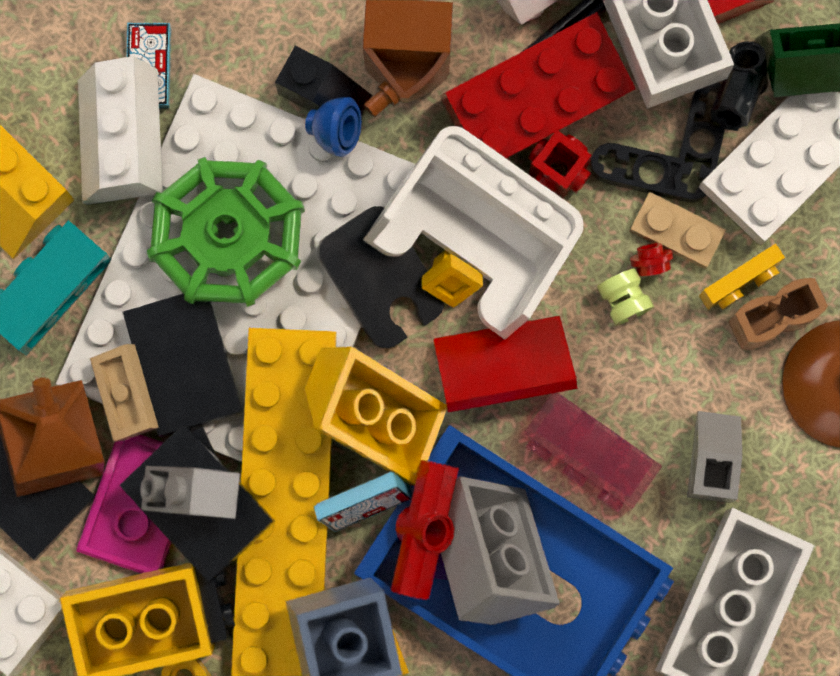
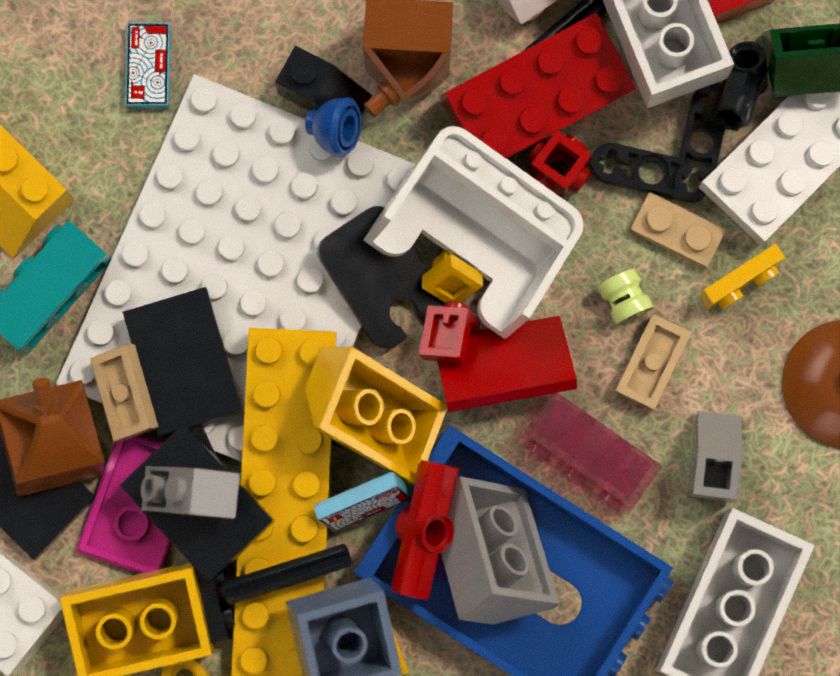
white slope [78,56,163,205] -> none
bright green plate [146,157,305,307] -> none
red plate [630,243,673,276] -> none
medium nougat brick [728,278,828,350] -> none
none -> black axle [222,544,352,605]
none -> bracket [418,302,480,363]
none -> tan plate [614,314,692,411]

